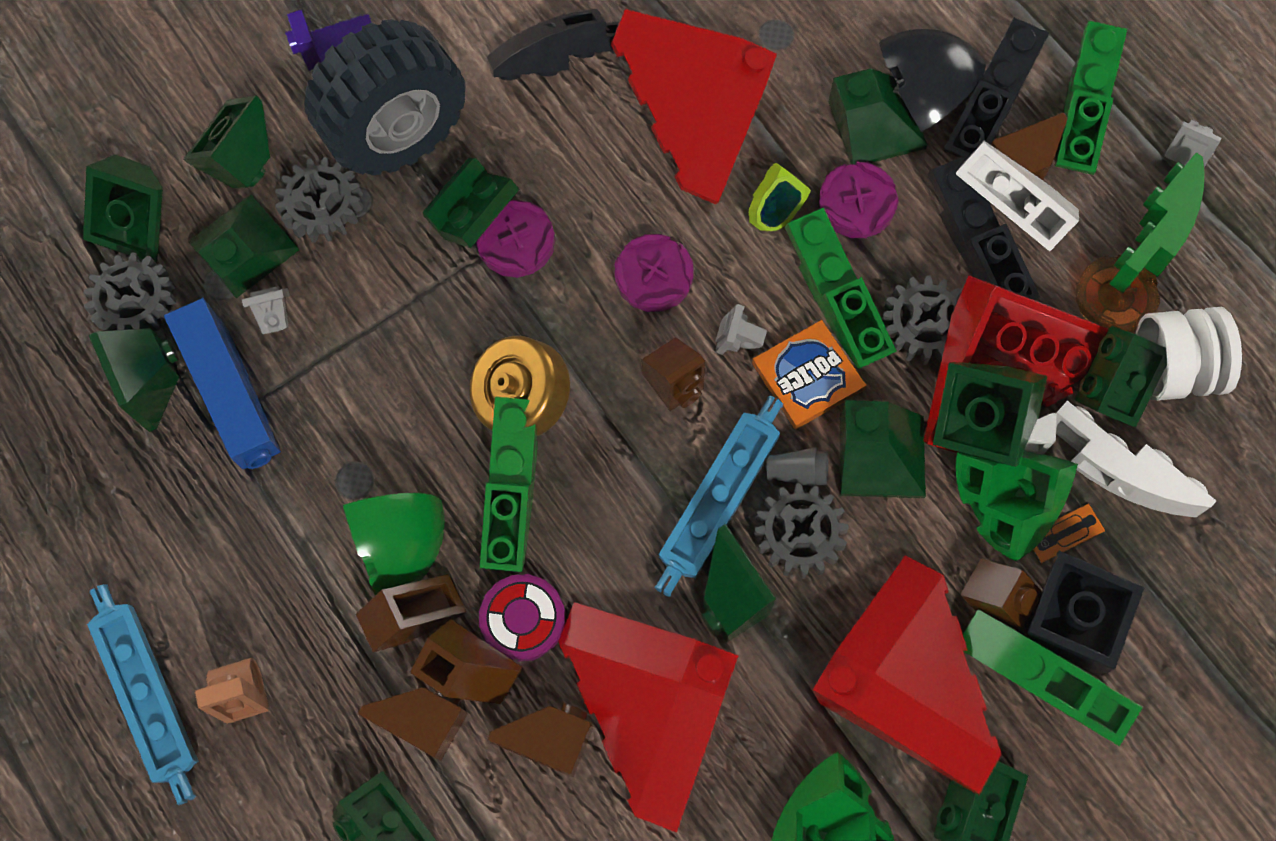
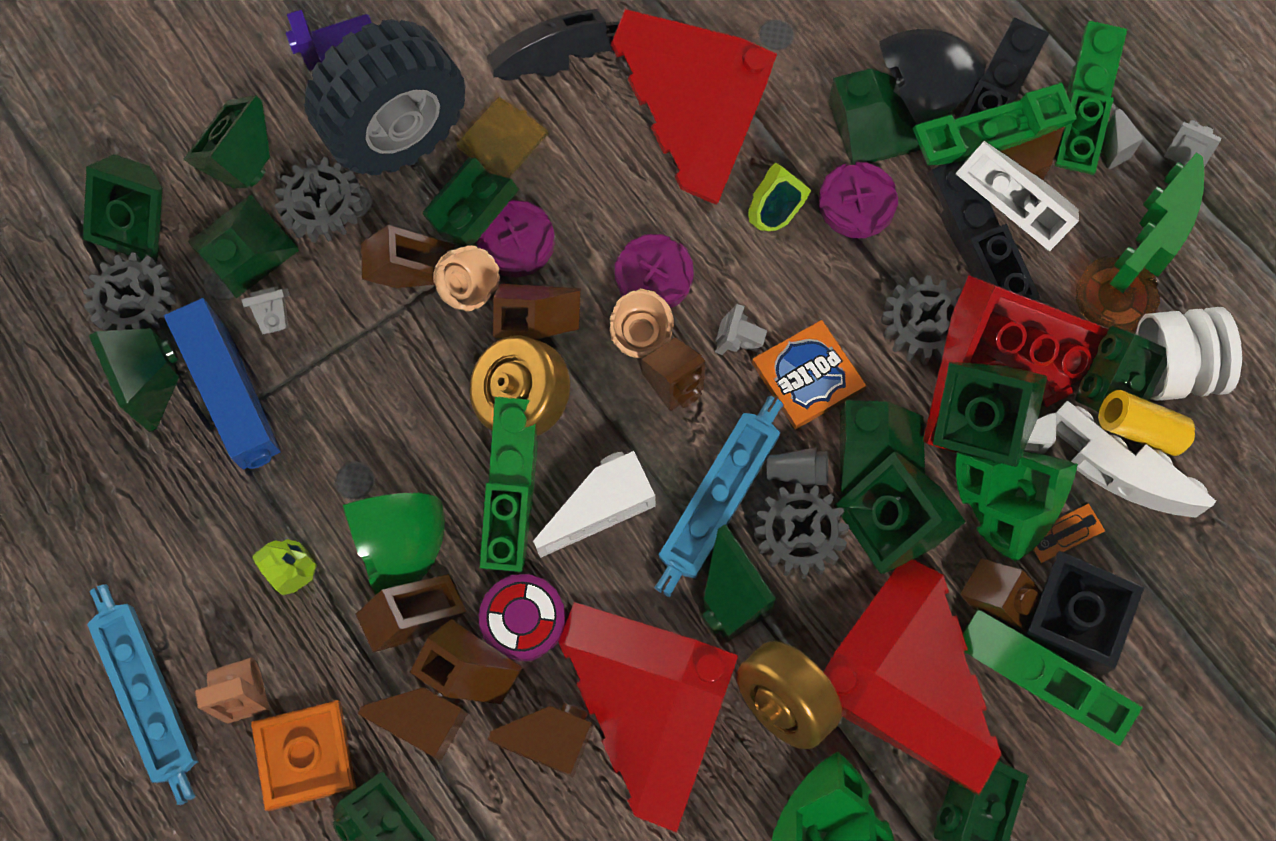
green slope [785,207,897,369] -> none
none -> orange tile [251,700,357,811]
none -> lime rock [252,539,317,595]
none -> reddish brown slope [361,225,455,288]
none -> light nougat hair [433,246,500,311]
none -> clear yellow piece [456,97,548,178]
none -> reddish brown slope [493,284,581,340]
none -> white slope [533,451,656,558]
none -> light nougat hair [610,288,674,358]
none -> pearl gold wheel [737,641,842,749]
none -> dark green slope [834,452,966,574]
none -> green slope [913,83,1077,165]
none -> yellow brick [1098,390,1195,456]
none -> light grey slope [1104,109,1143,170]

